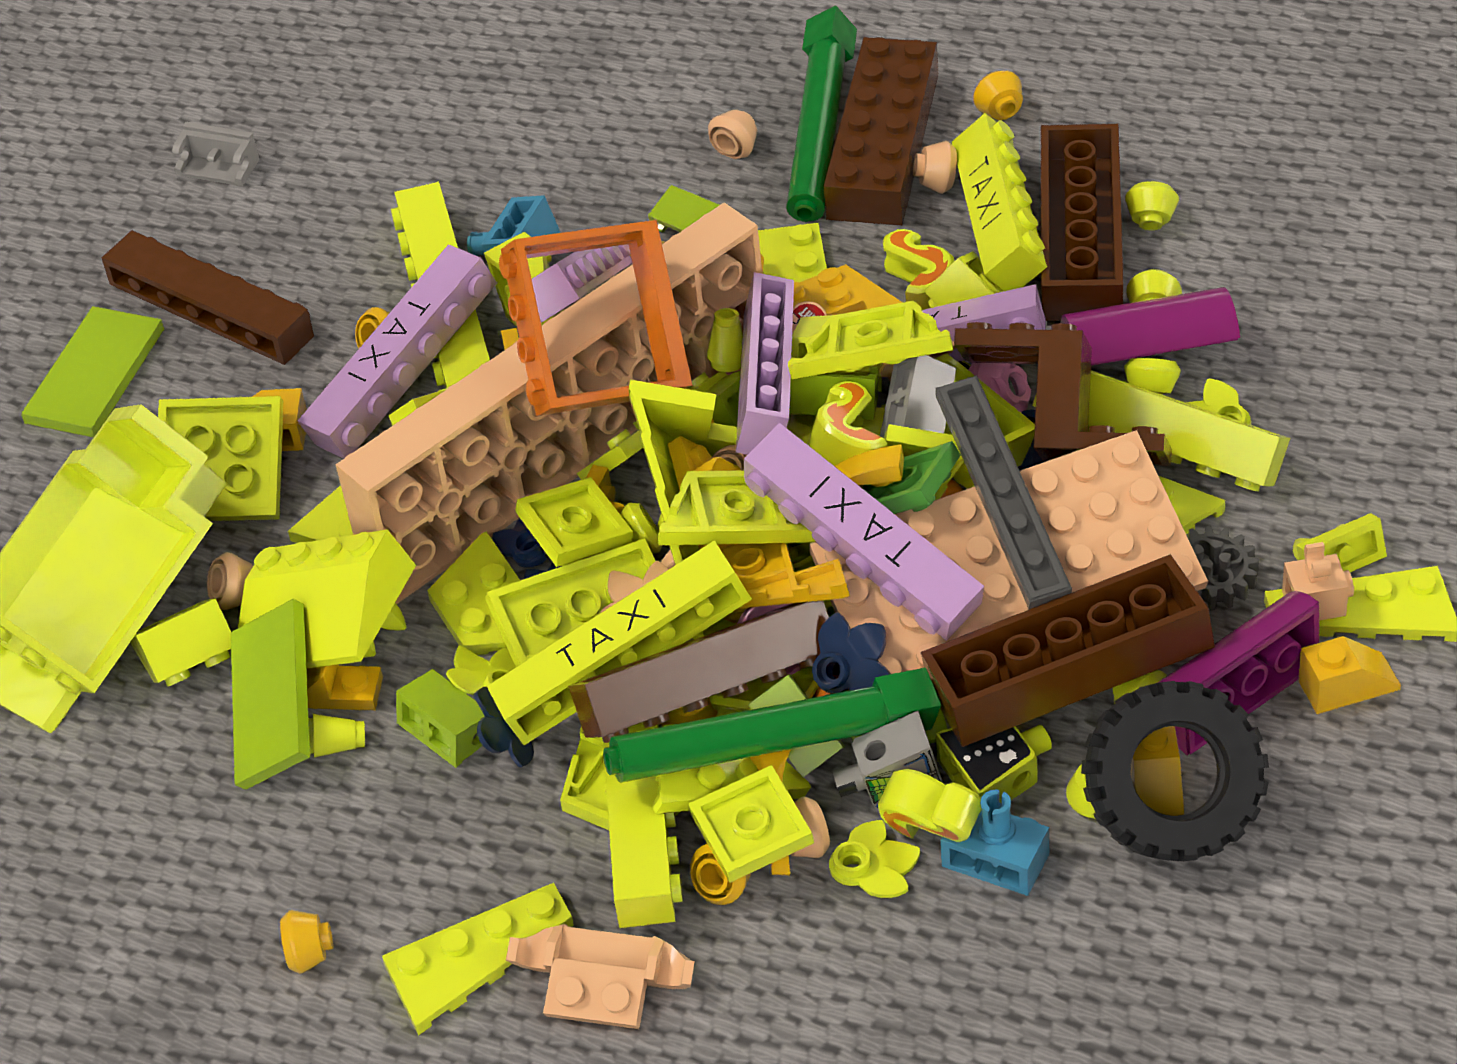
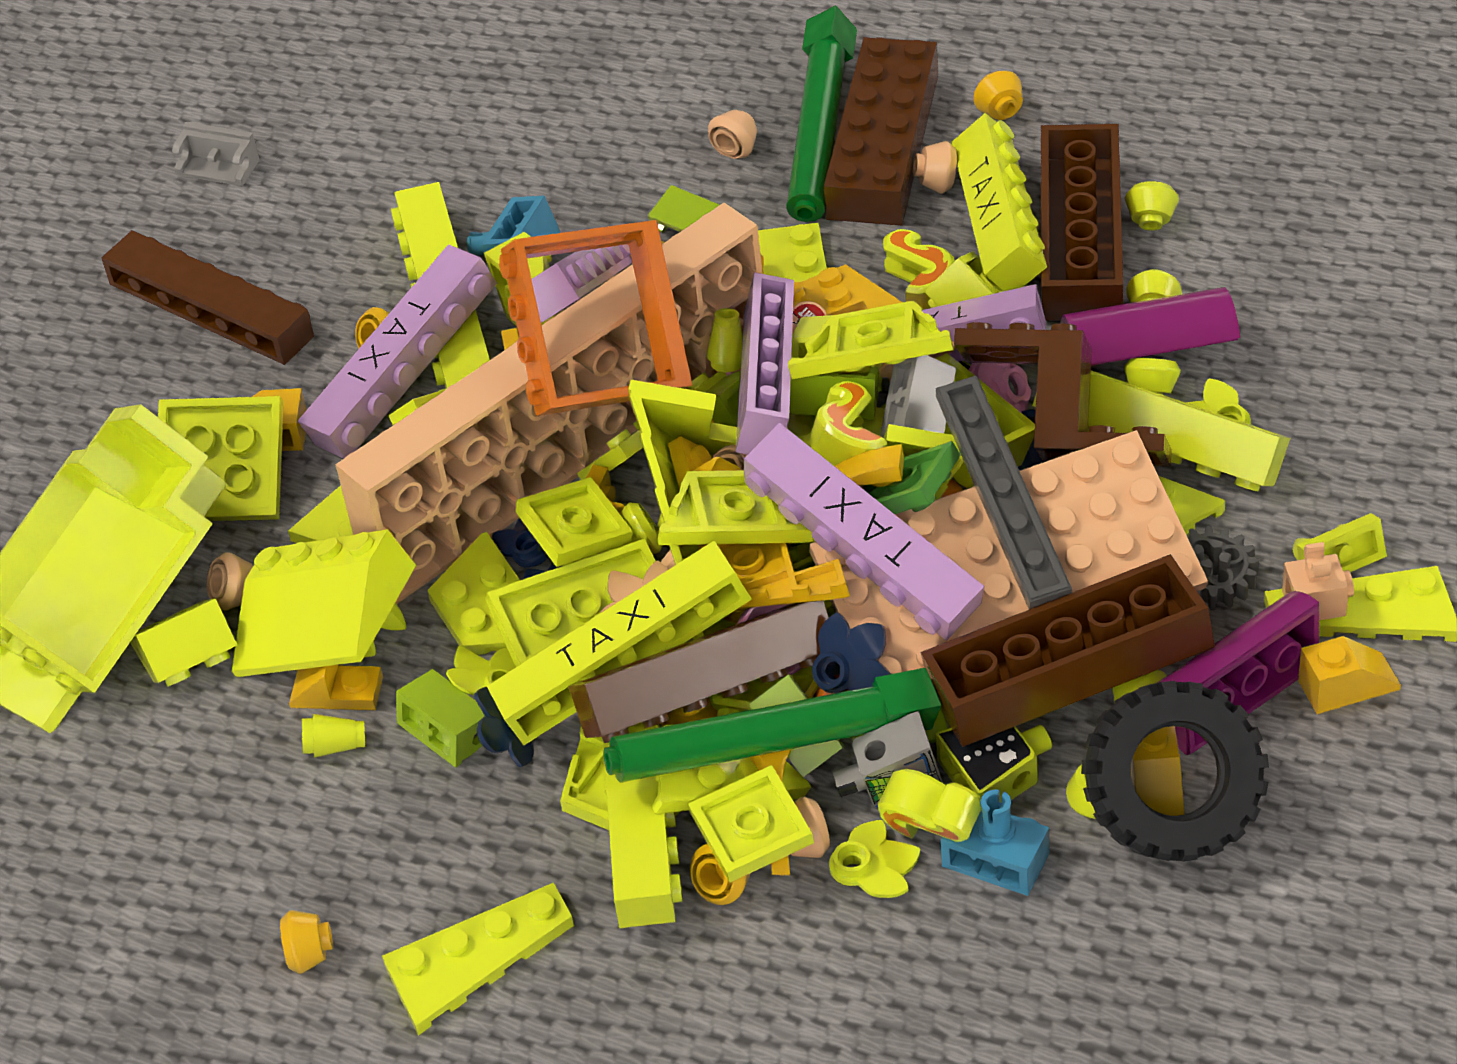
lime tile [21,306,164,438] -> none
lime tile [231,599,310,789] -> none
light nougat plate [506,924,695,1029] -> none

